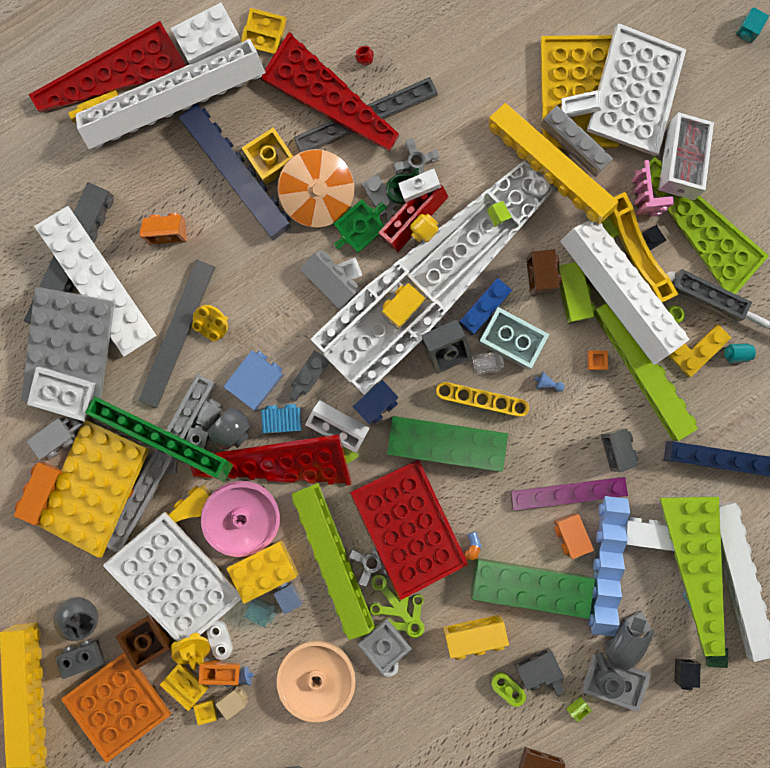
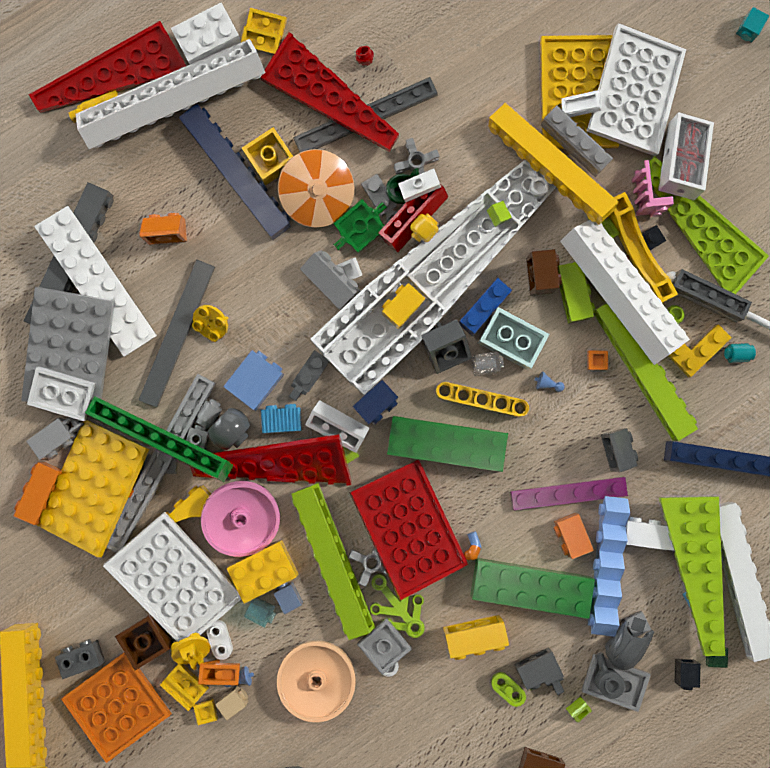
dark grey wheel [53,597,98,641] -> none

